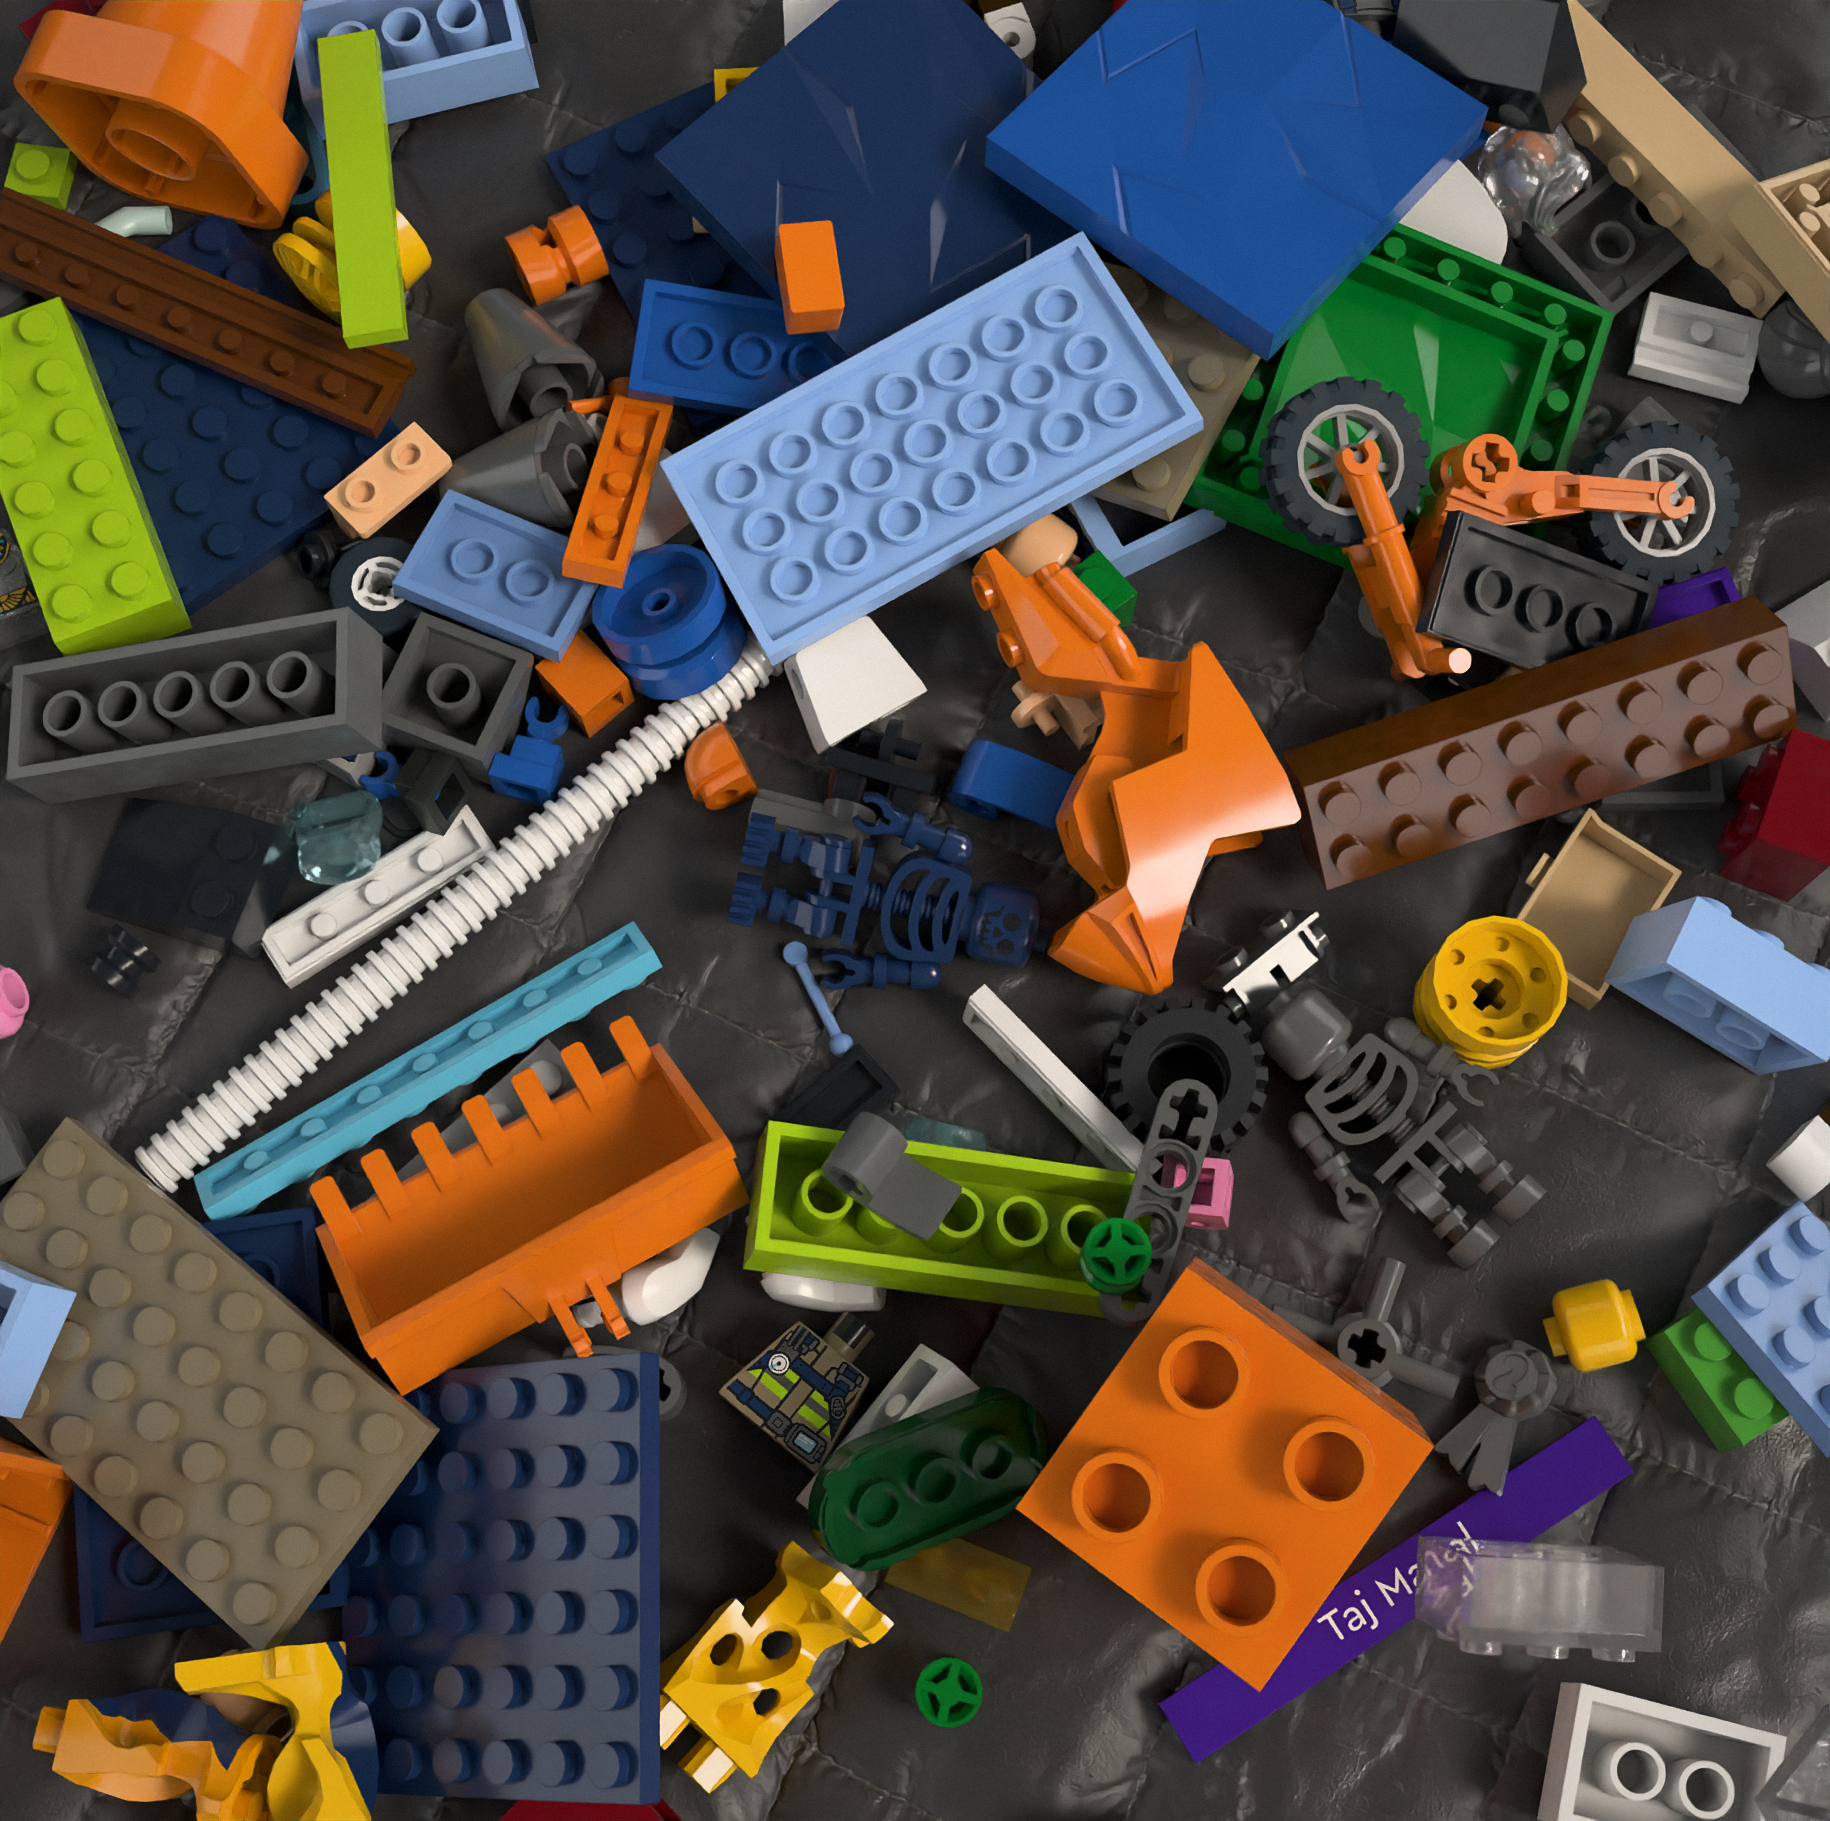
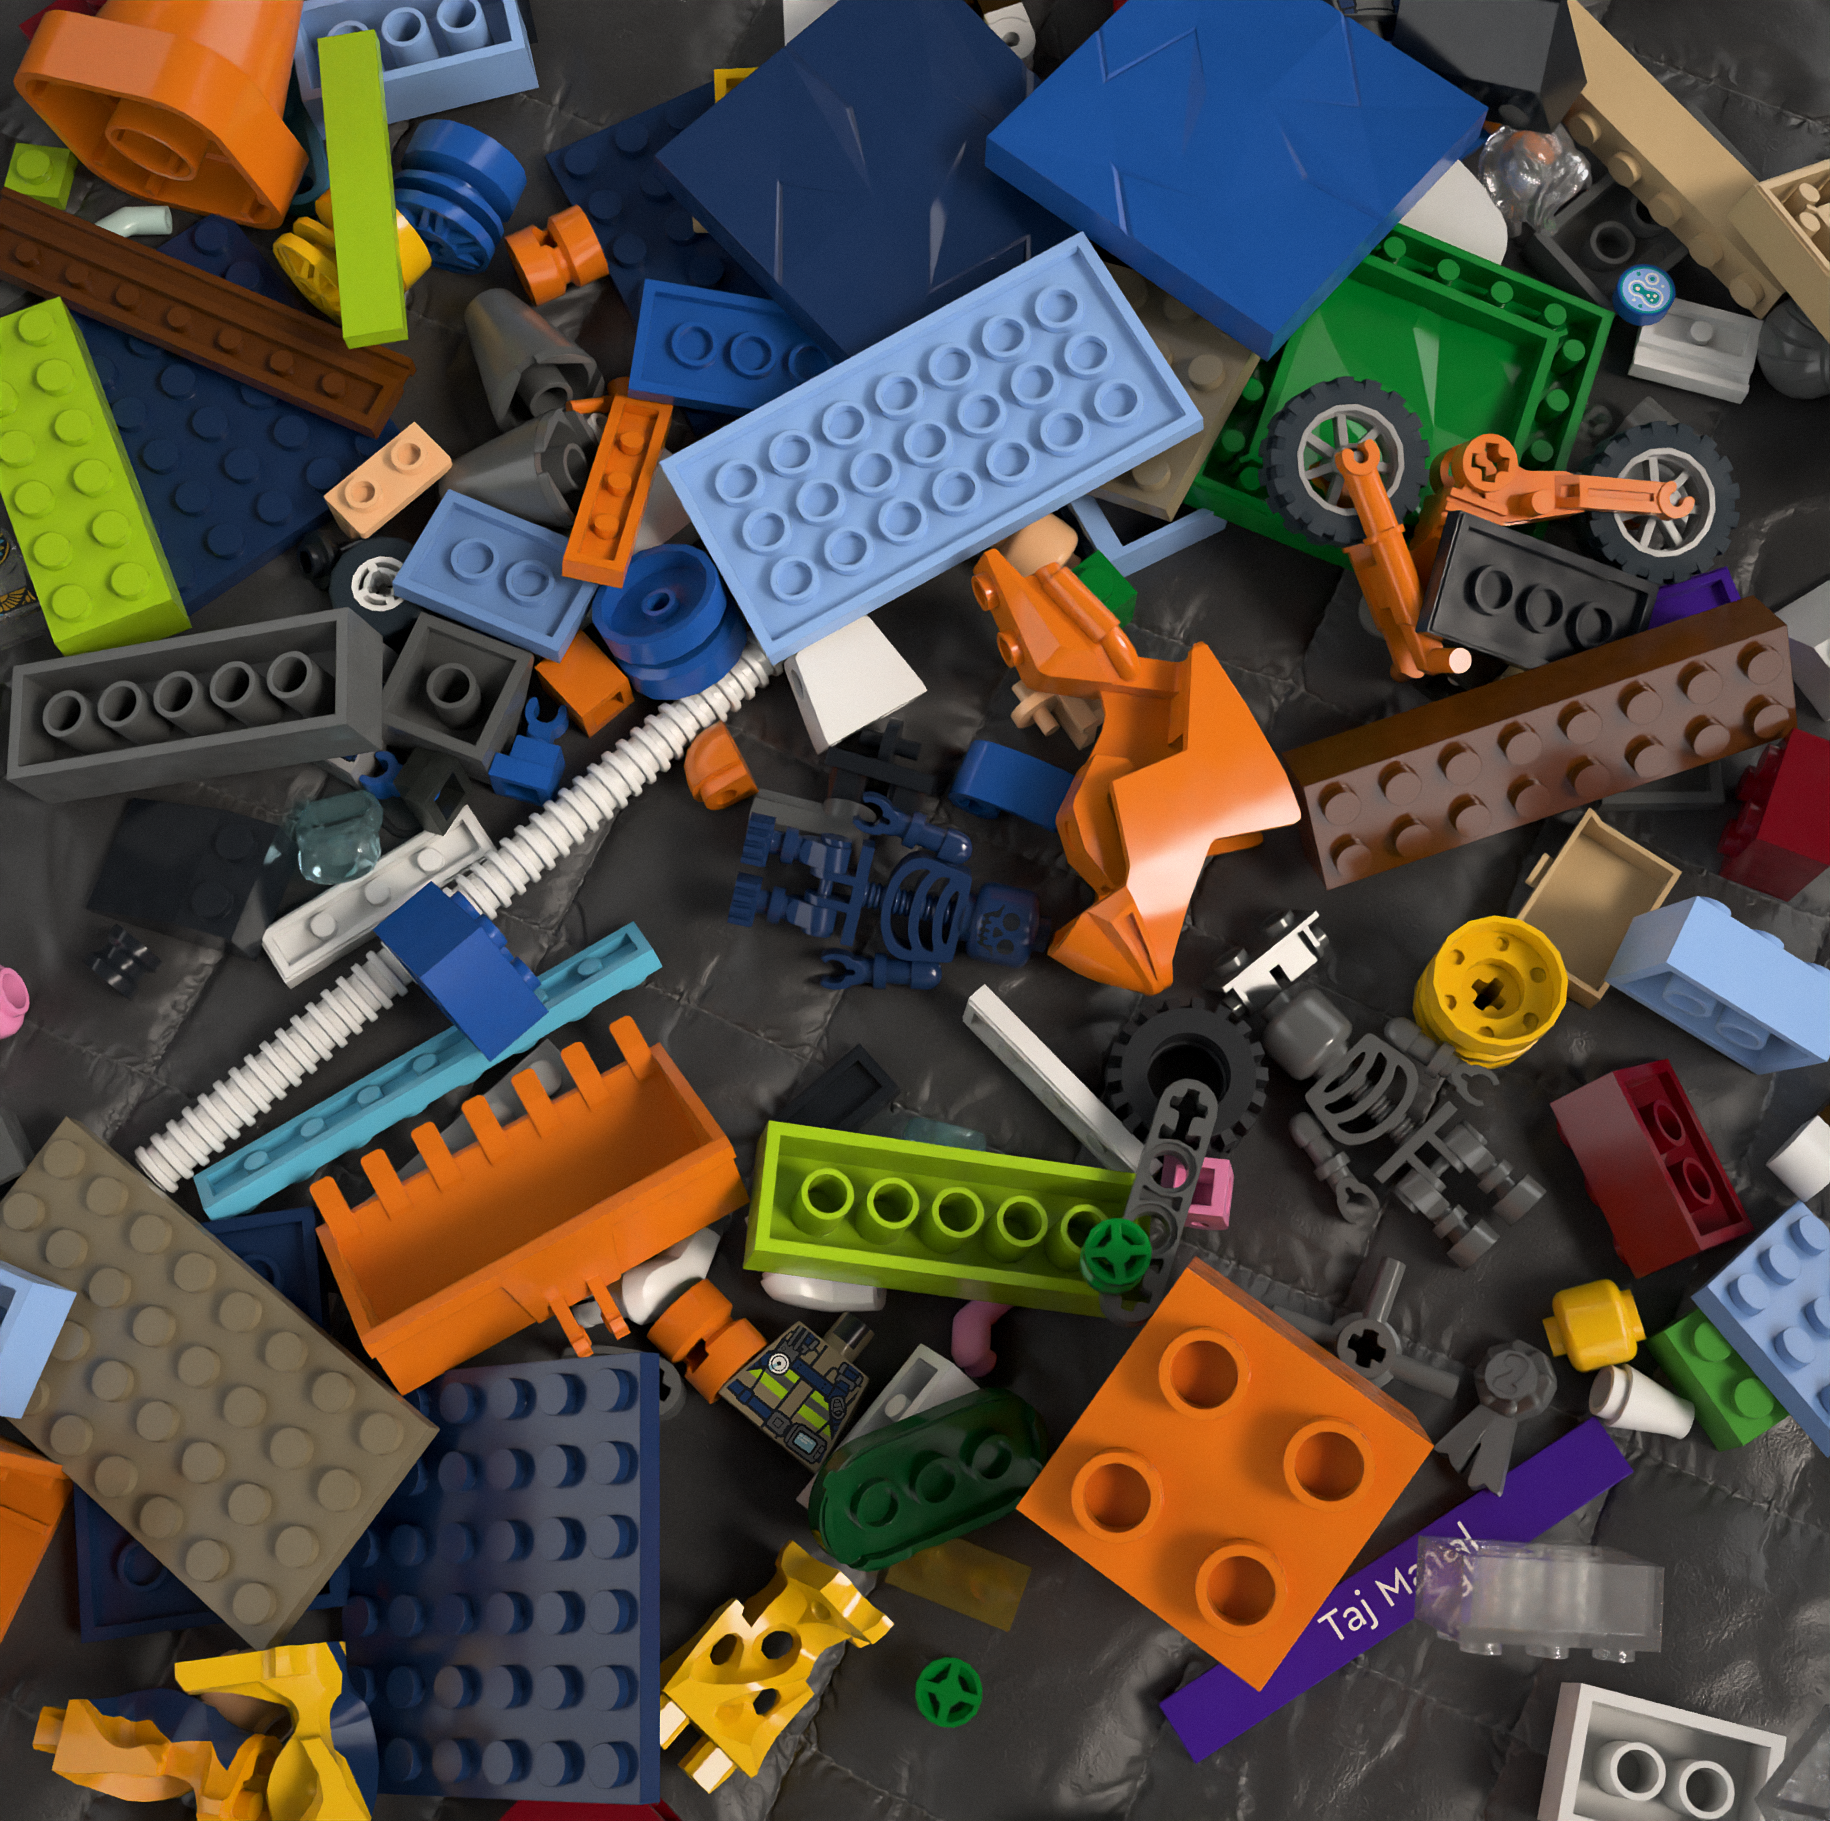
orange piece [774,220,845,334] -> none
medium blue hinge [783,941,854,1057] -> none
dark grey panel [821,1111,962,1241] -> none
none -> blue brick [373,881,549,1062]
none -> blue wheel [393,119,527,275]
none -> orange wheel [647,1278,770,1404]
none -> bright pink arm [951,1300,1014,1378]
none -> dark red slope [1550,1058,1755,1280]
none -> white cone [1589,1364,1695,1439]
none -> tile [1612,264,1676,326]

